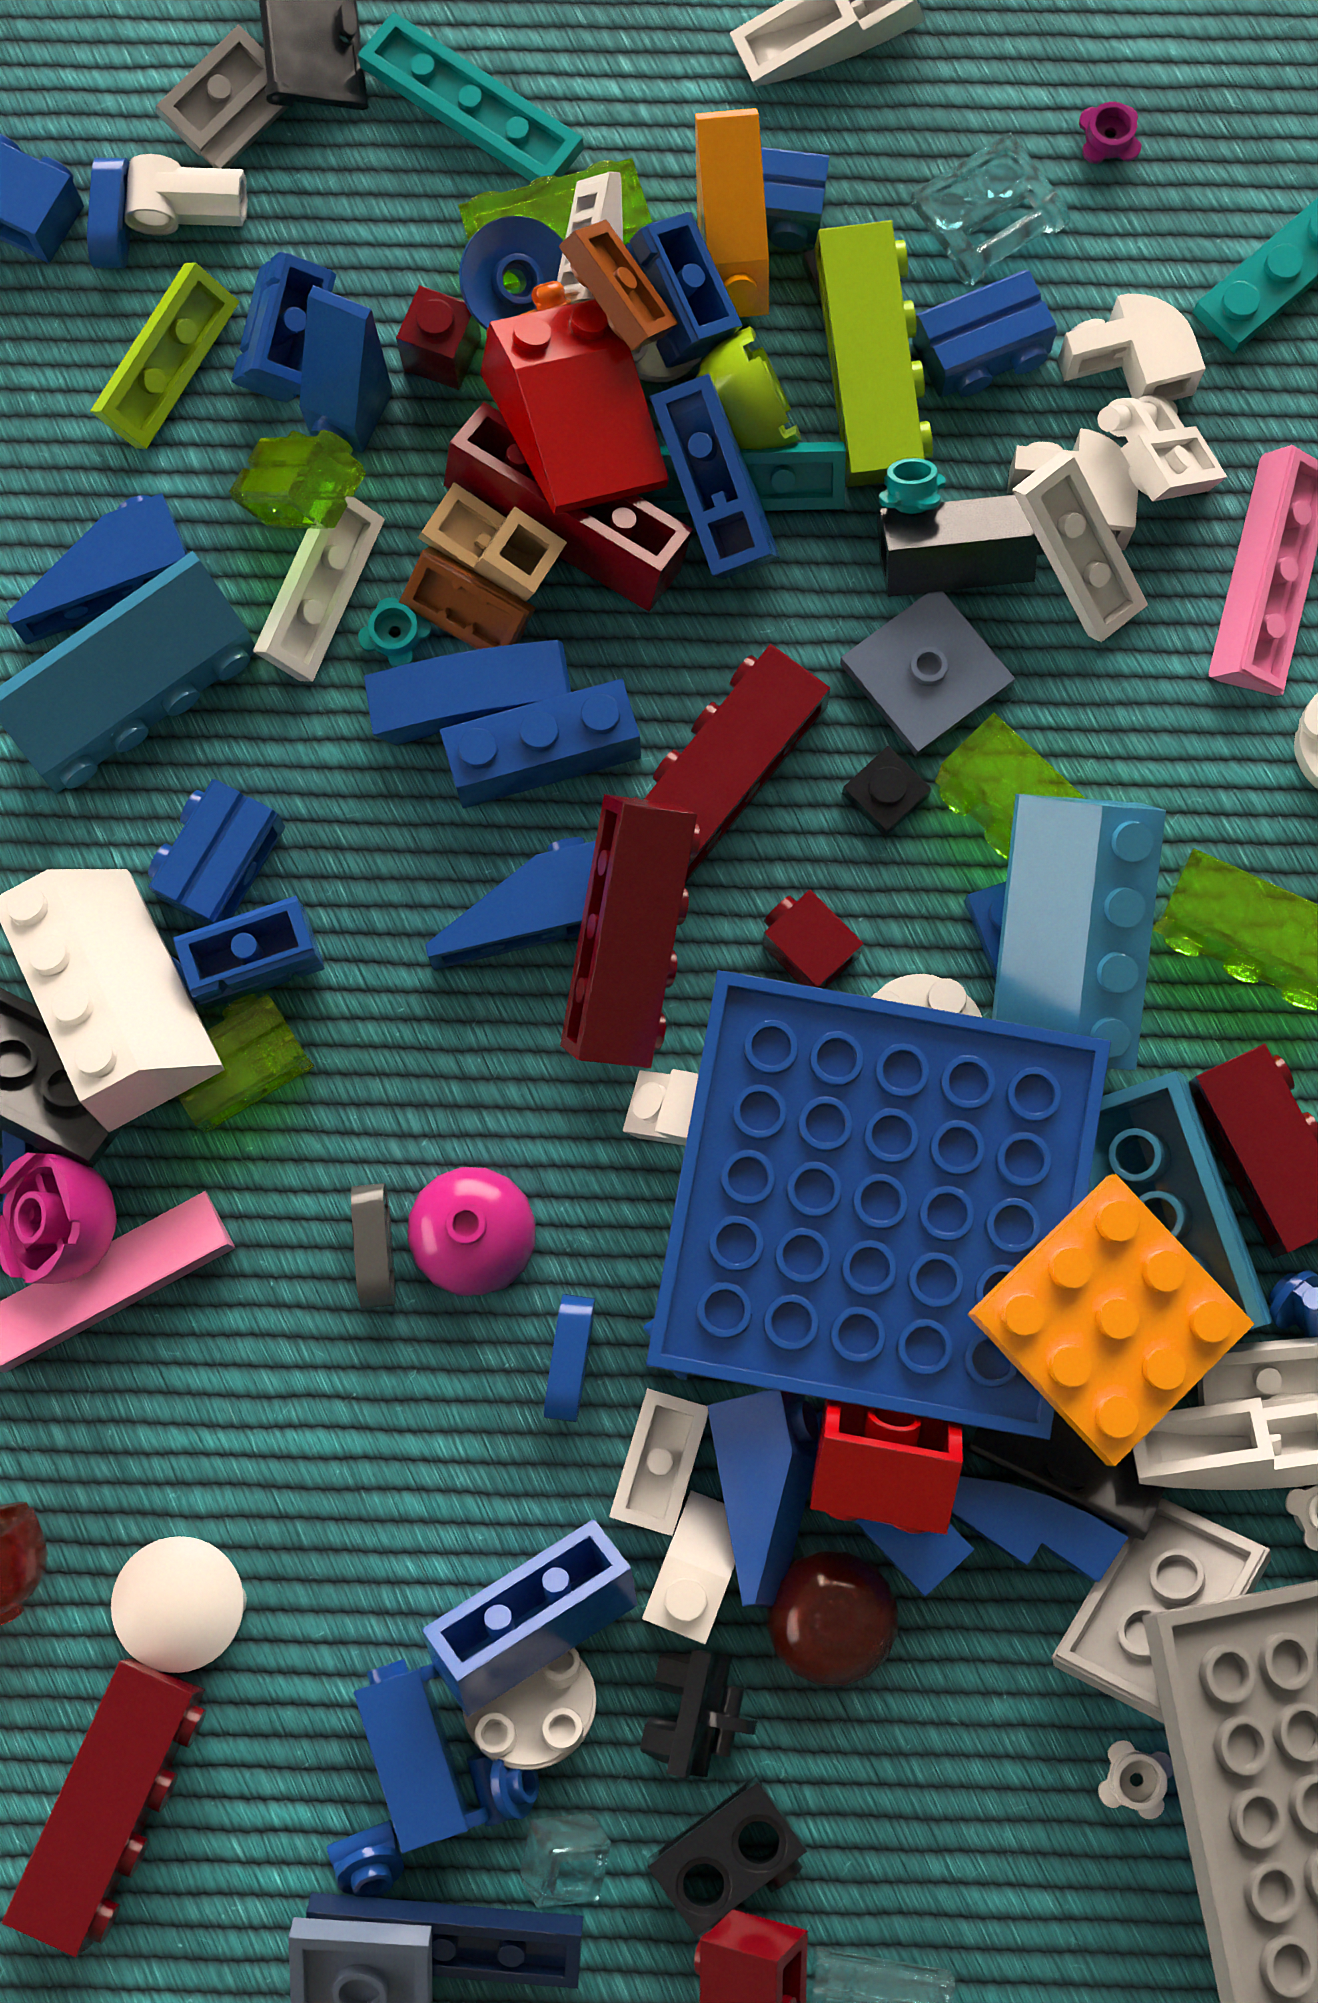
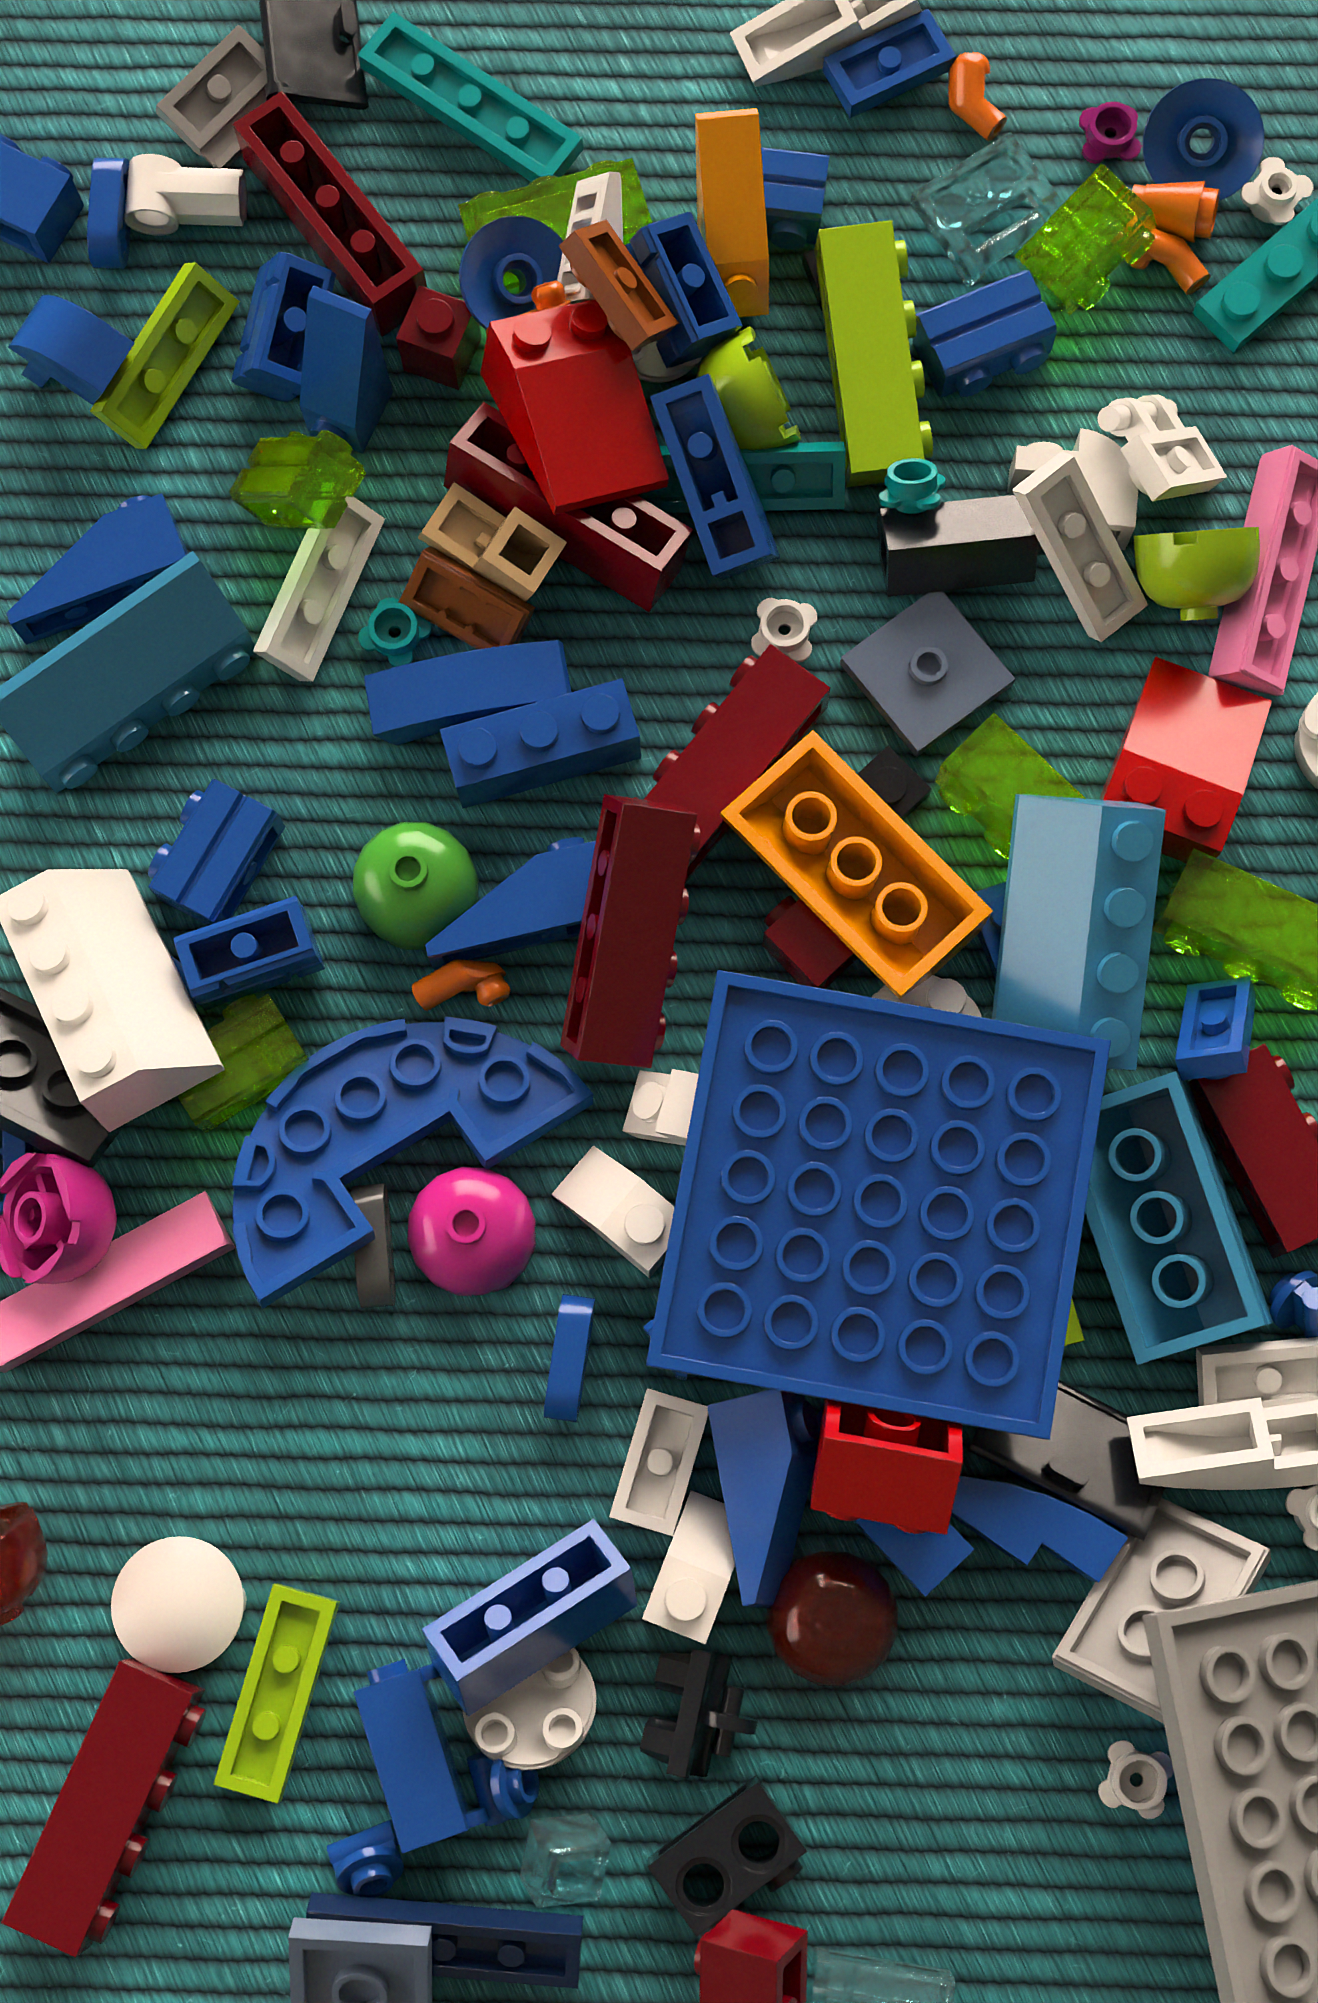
light orange plate [967,1174,1255,1466] -> none
white brick [1057,294,1206,401] -> none
none -> blue brick [8,295,135,405]
none -> lime plate [213,1583,340,1804]
none -> blue plate [232,1017,593,1309]
none -> dark red brick [233,91,427,337]
none -> bright green cylinder [353,822,479,950]
none -> orange arm [411,959,511,1011]
none -> white slope [552,1146,674,1278]
none -> light orange slope [720,730,993,999]
none -> white plate [751,598,817,663]
none -> blue plate [822,9,956,118]
none -> orange arm [948,52,1007,142]
none -> clear neon green brick [1014,163,1157,316]
none -> red slope [1099,656,1272,871]
none -> orange arm [1121,226,1211,295]
none -> orange cone [1127,181,1220,243]
none -> lime cylinder [1134,527,1260,621]
none -> blue dish [1142,78,1265,201]
none -> blue plate [1175,976,1256,1081]
none -> white plate [1241,157,1313,225]

